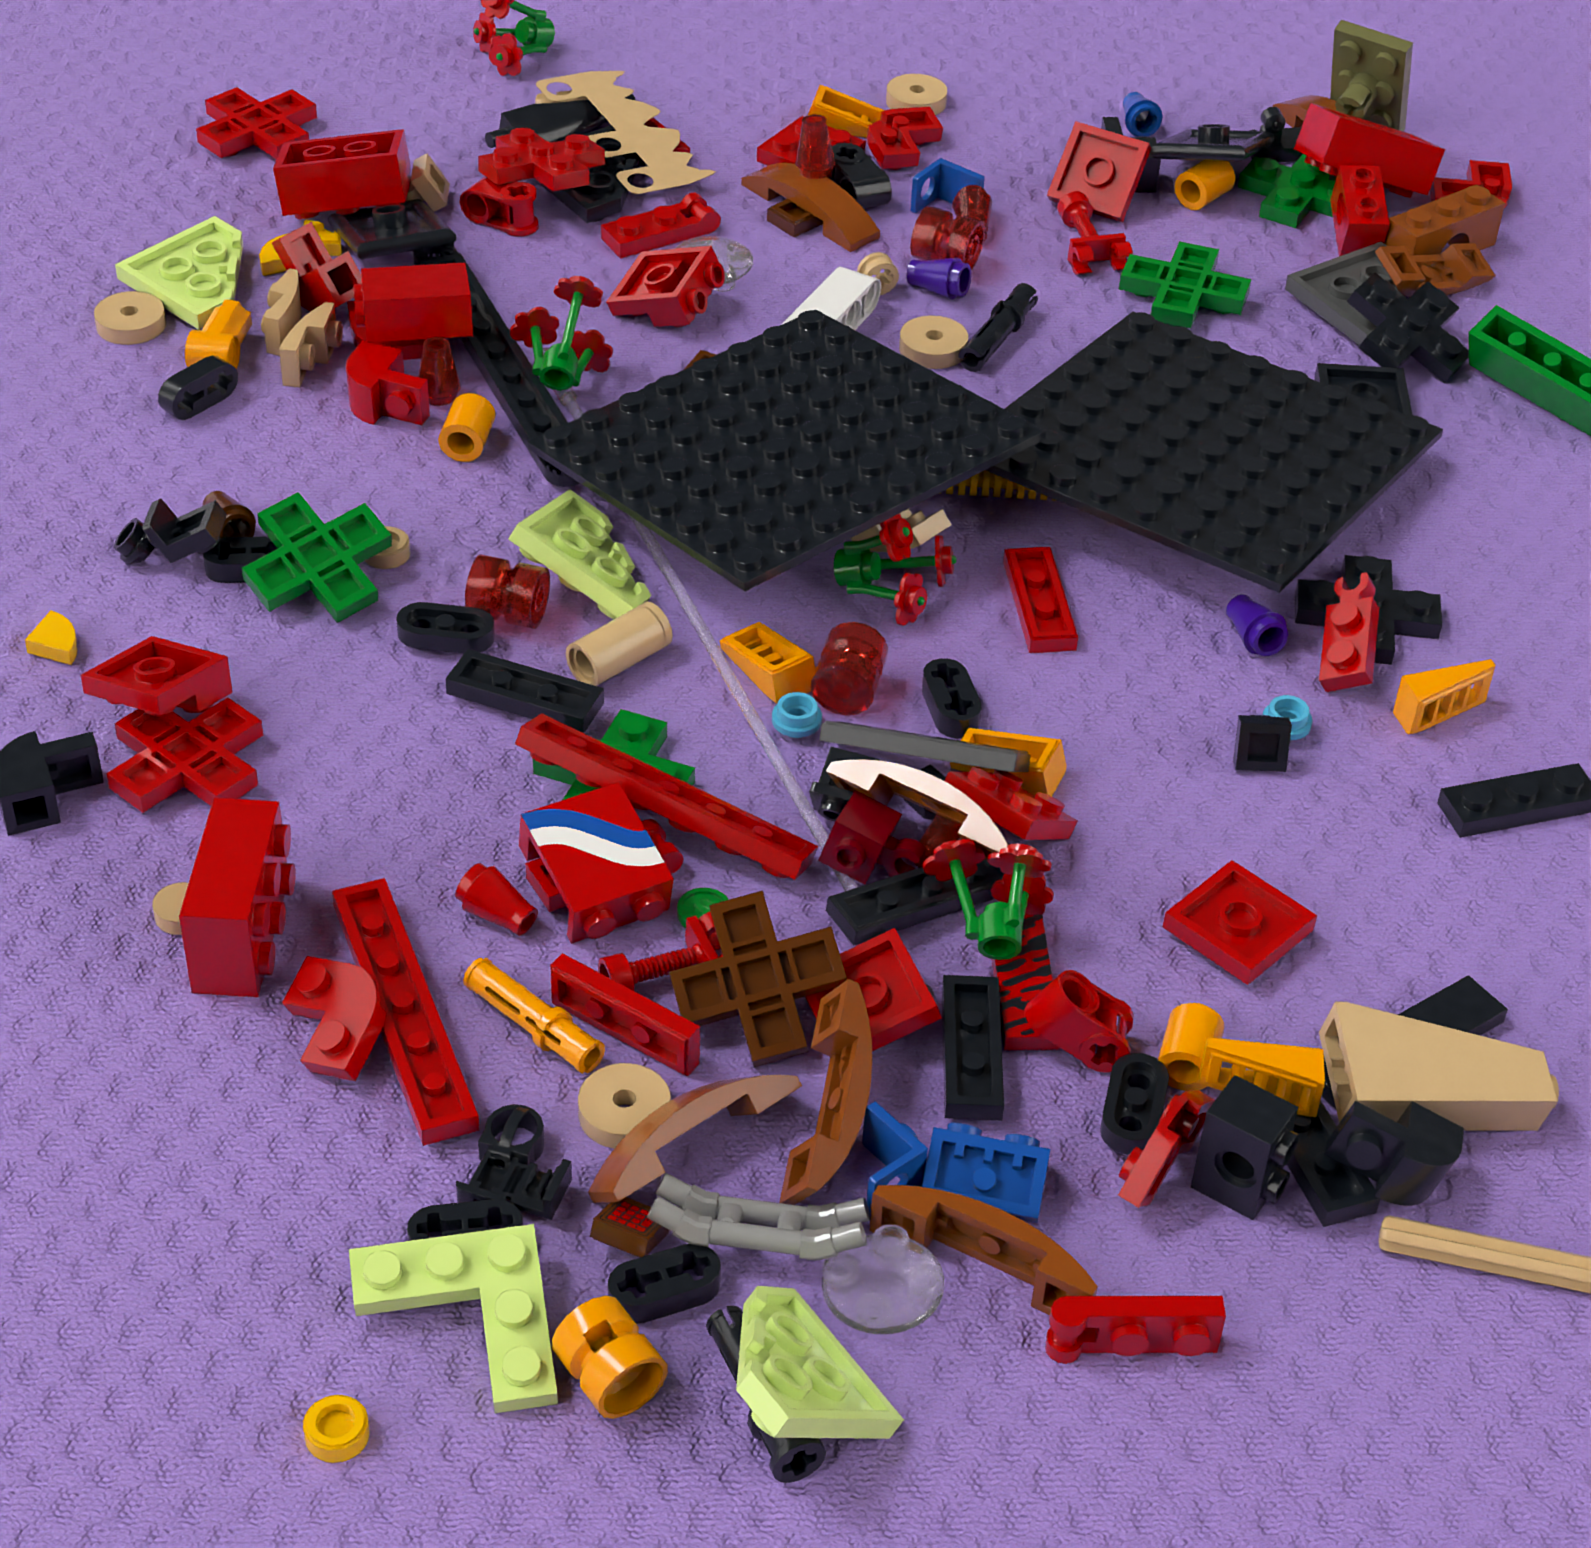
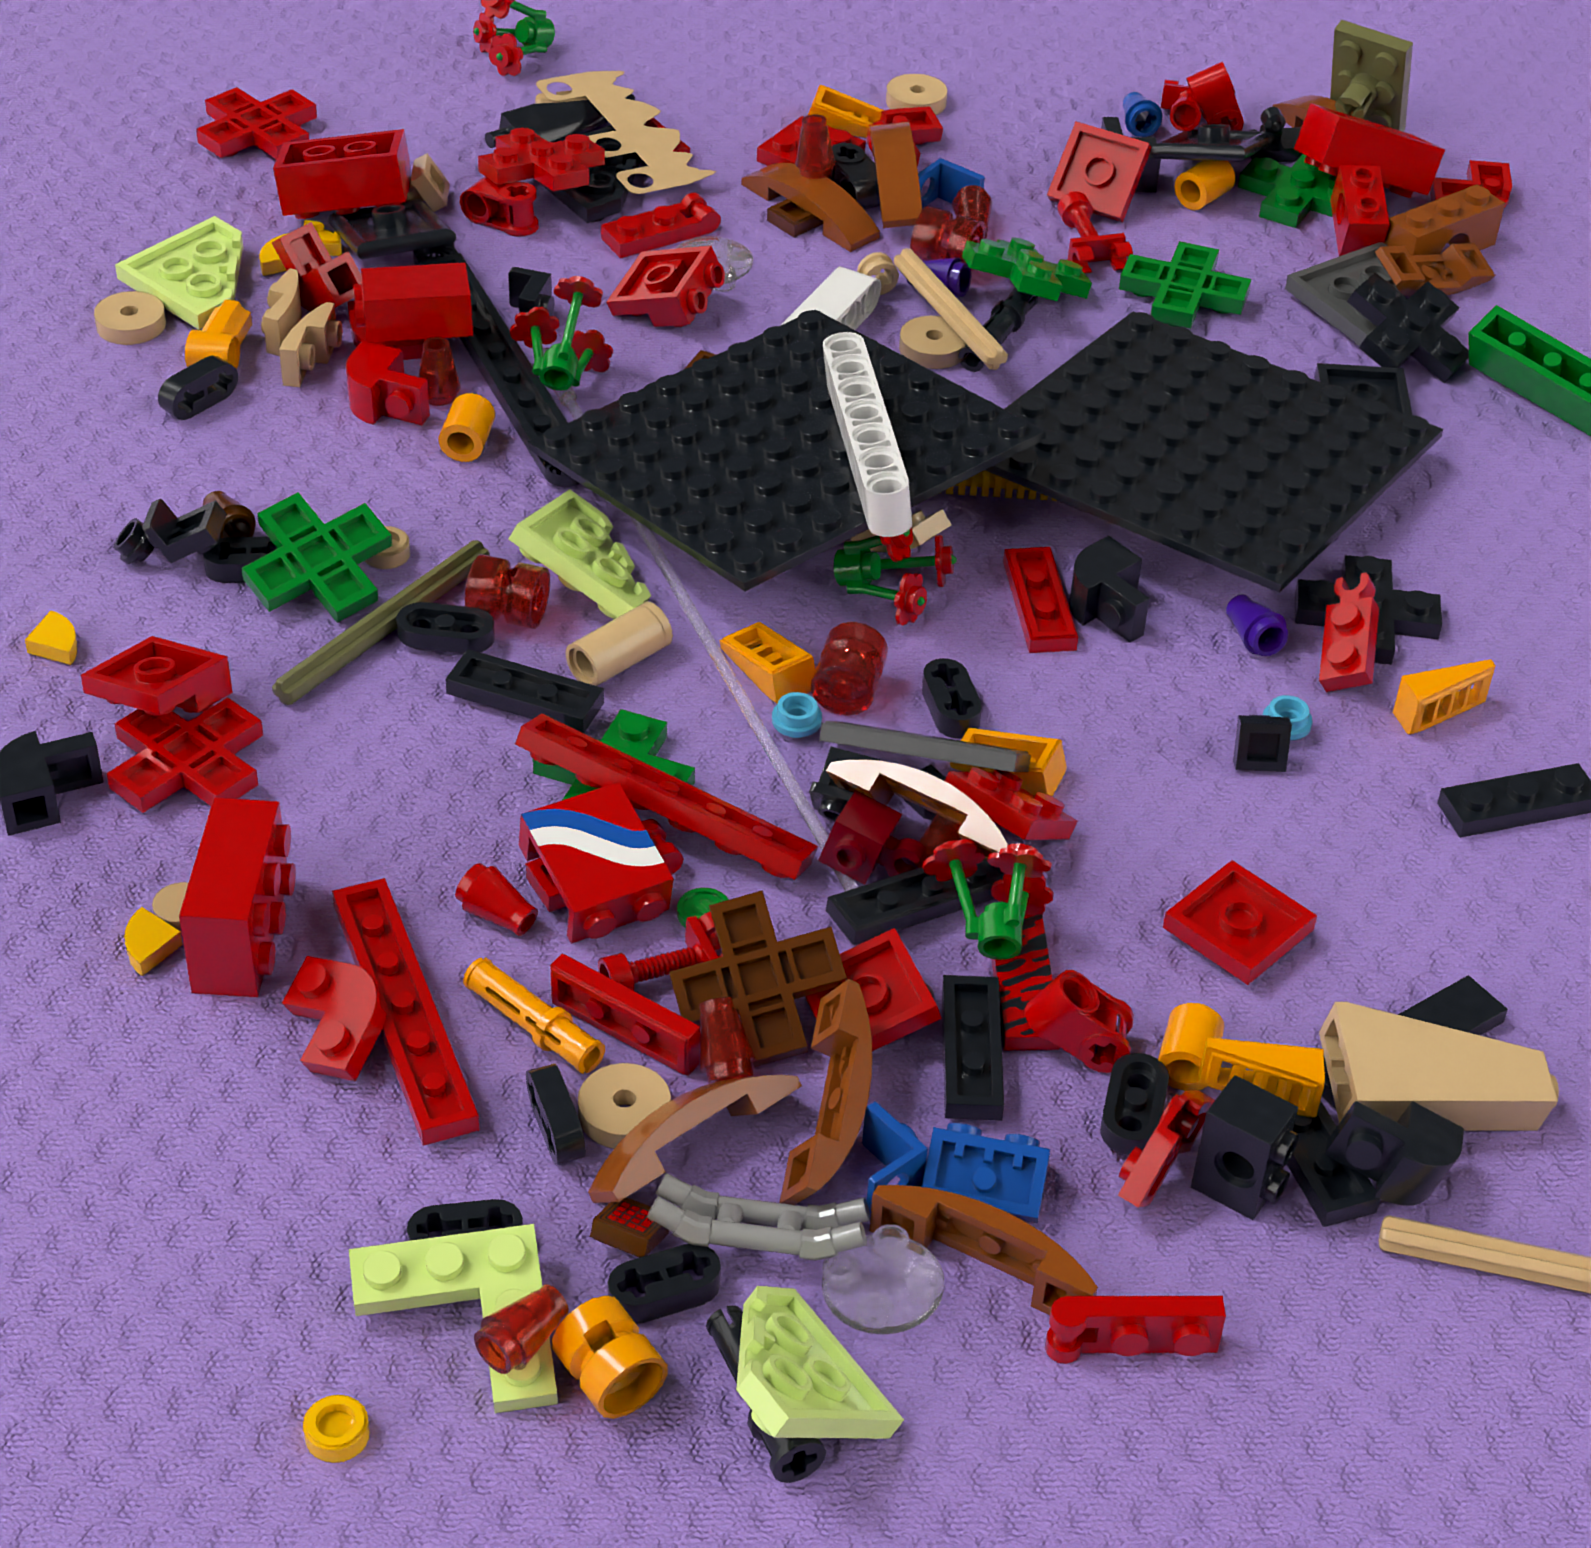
black piece [456,1104,572,1220] -> none
none -> yellow tile [124,907,183,976]
none -> olive axle [272,540,490,705]
none -> clear red cone [474,1284,569,1374]
none -> black bracket [508,267,555,316]
none -> black beam [526,1064,586,1165]
none -> clear red cone [699,997,756,1084]
none -> white beam [823,332,912,537]
none -> dark orange slope [869,122,924,228]
none -> tan axle [894,248,1008,370]
none -> green plate [962,237,1092,301]
none -> black brick [1069,535,1150,643]
none -> red bar [1160,80,1201,131]
none -> red piece [1186,62,1244,131]

